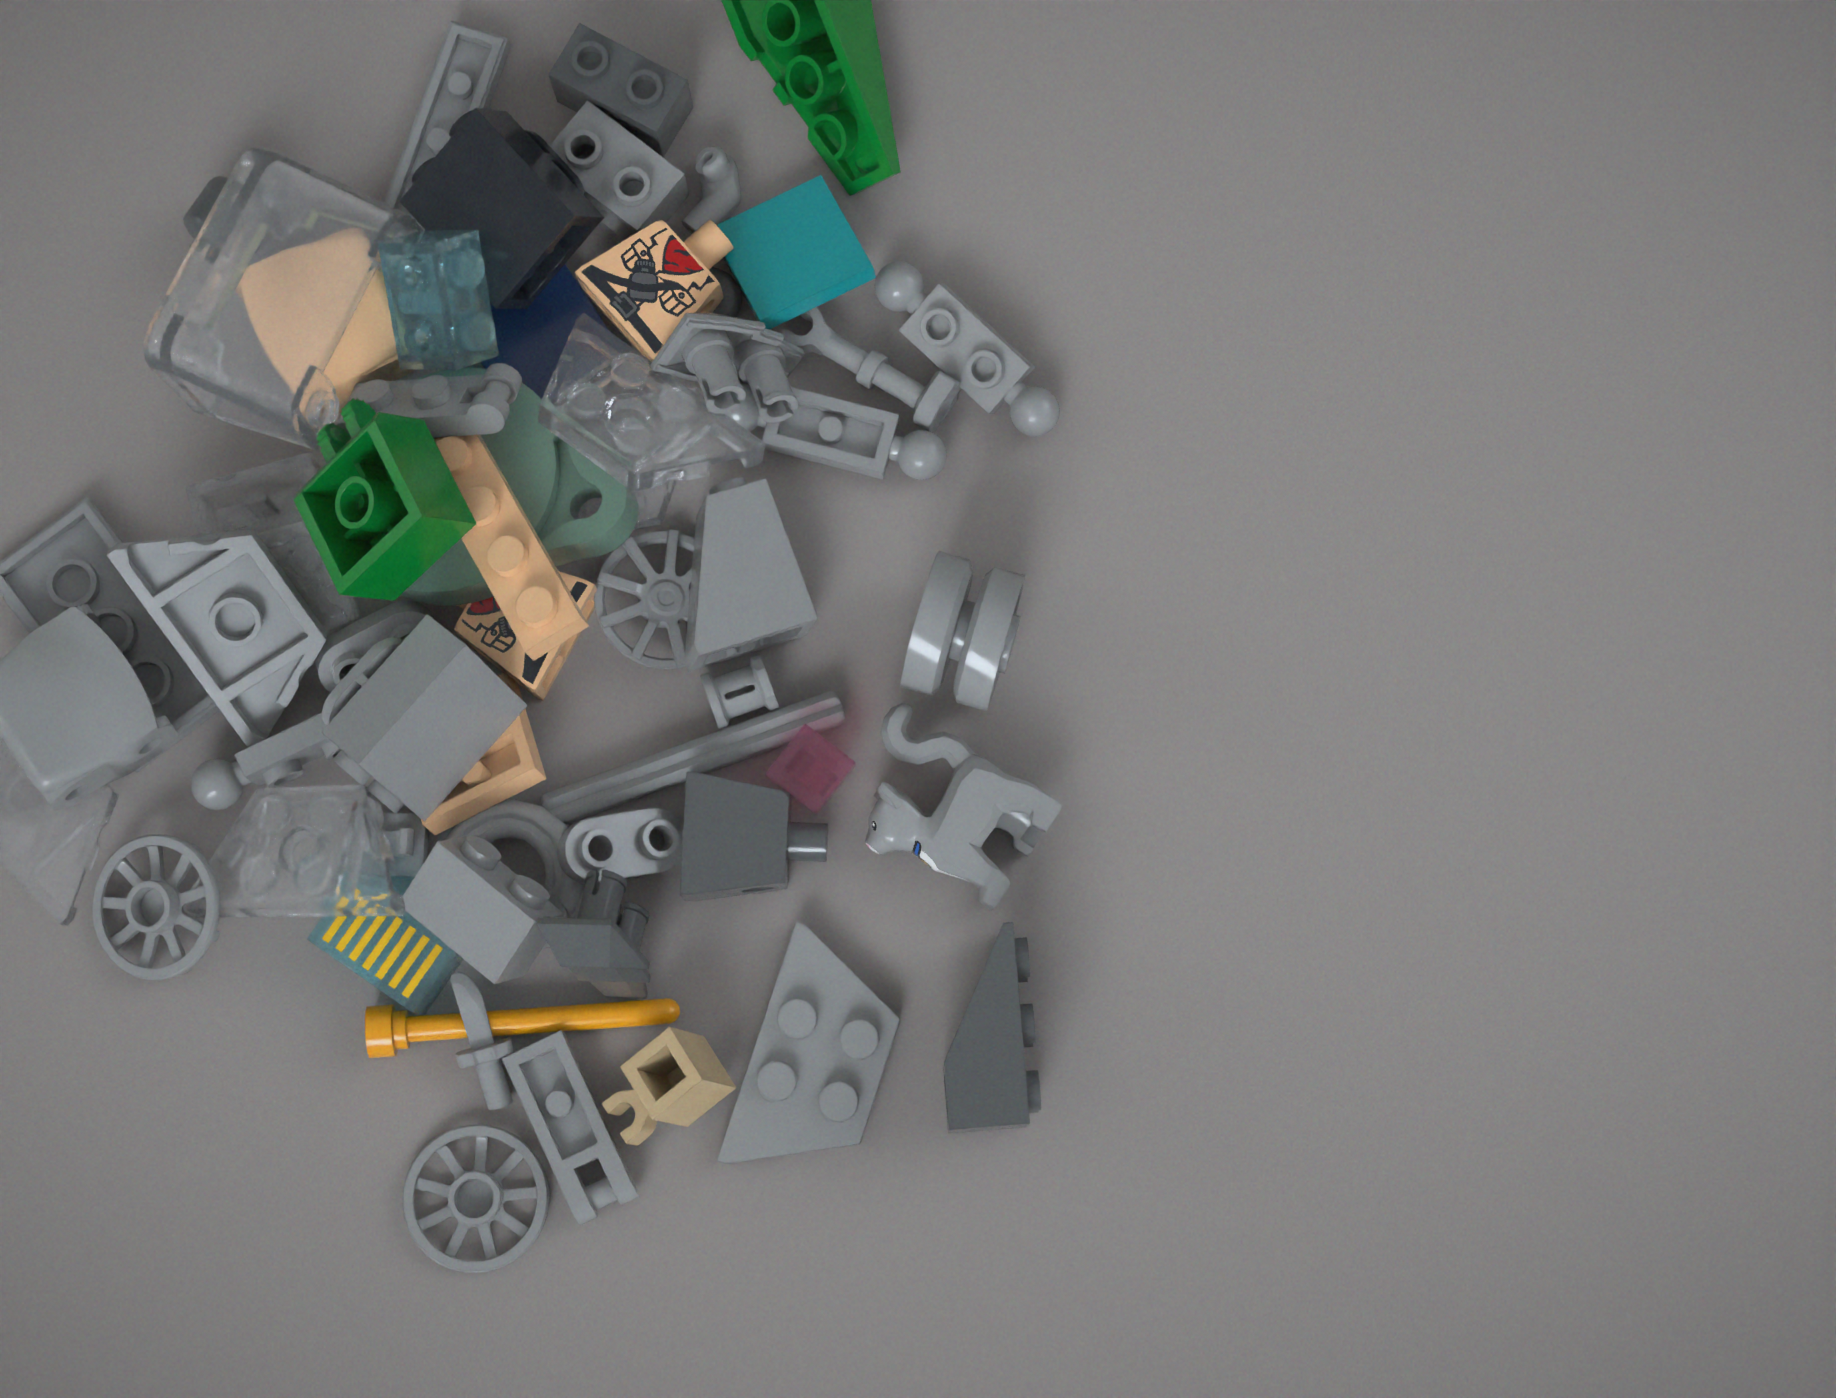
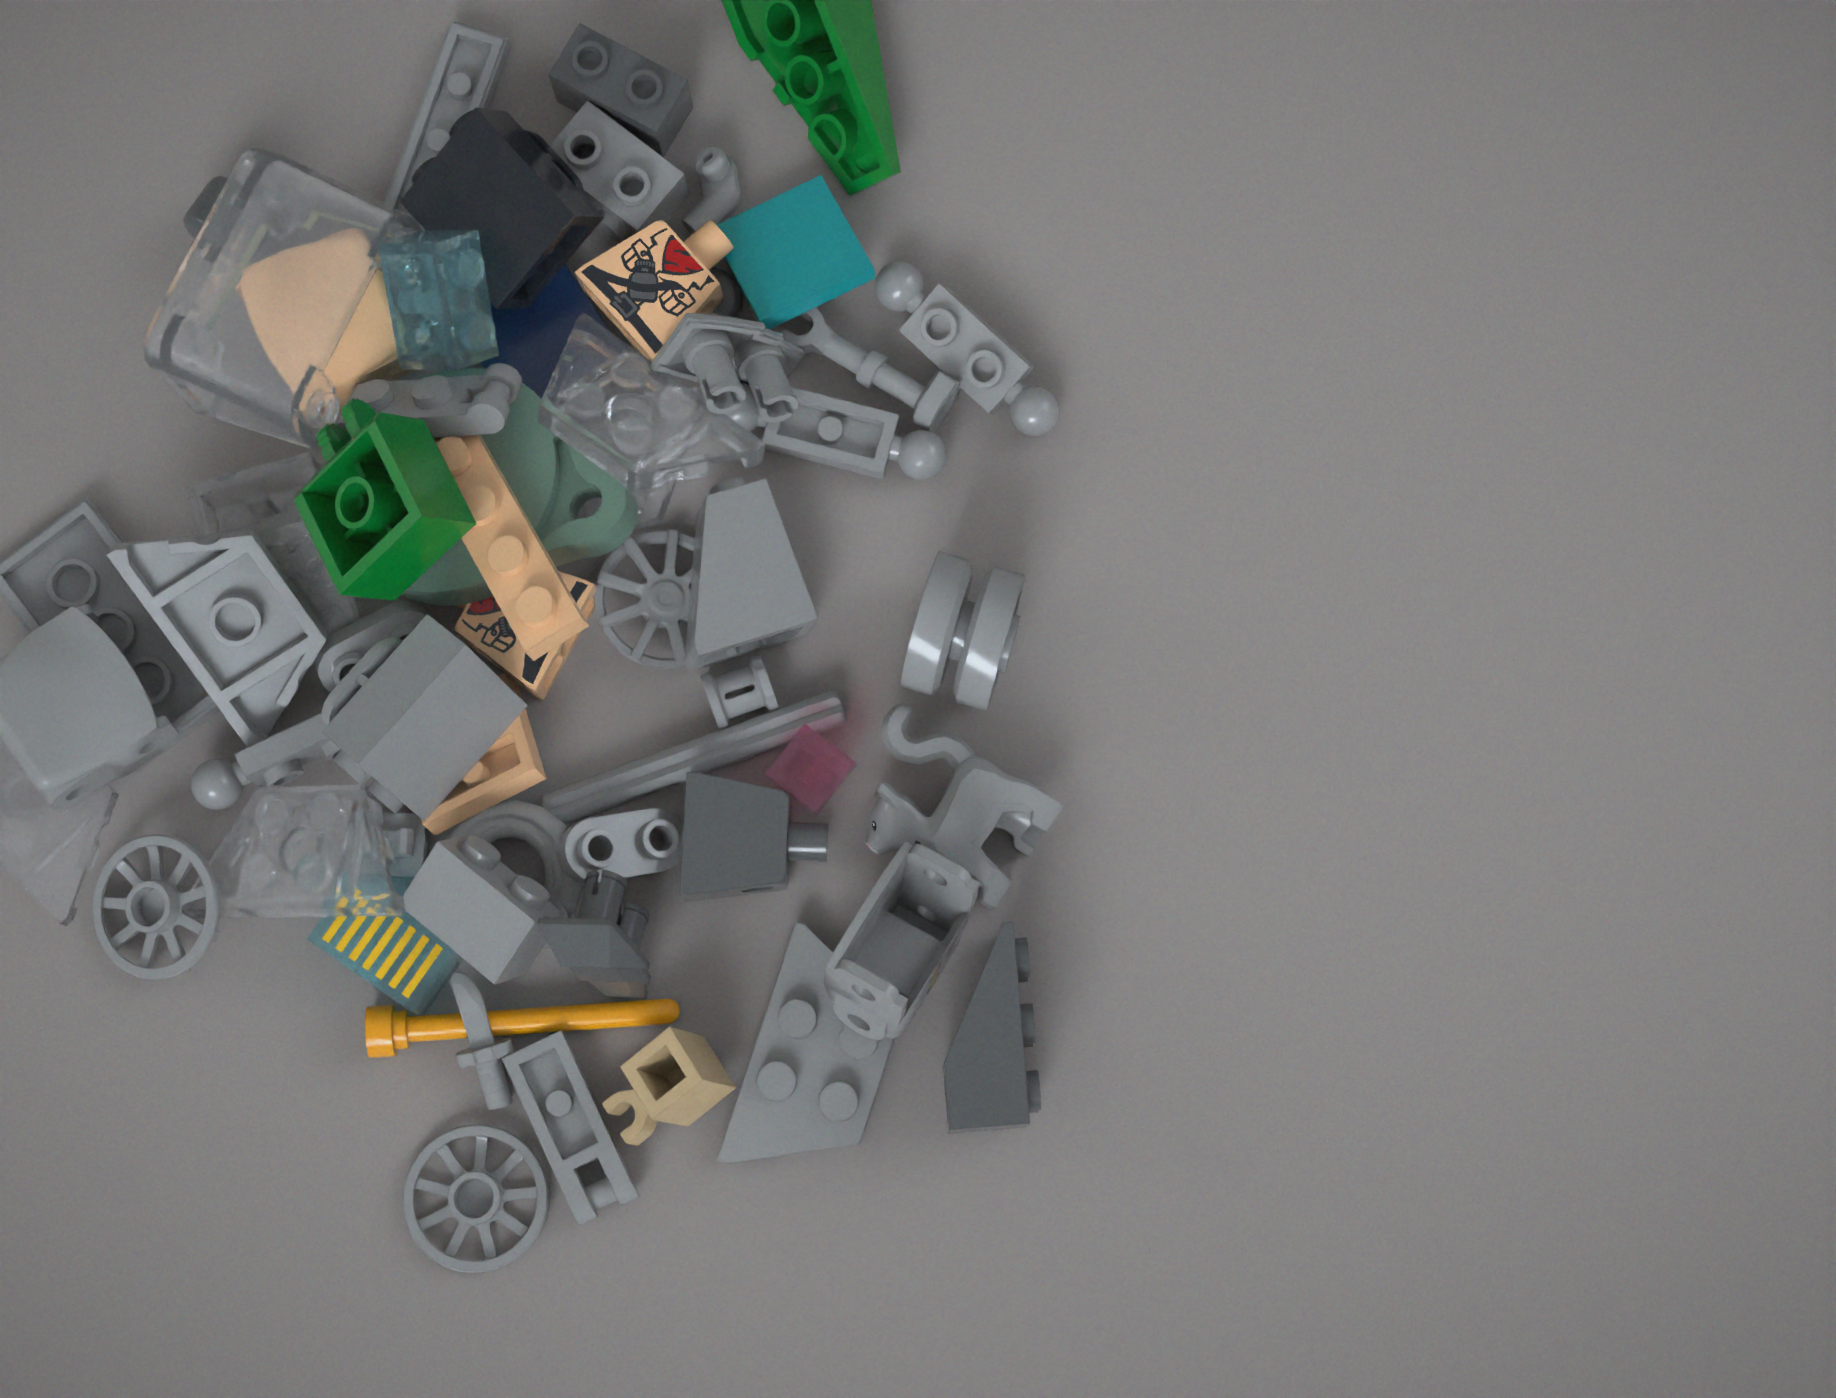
none -> light grey piece [824,841,980,1040]

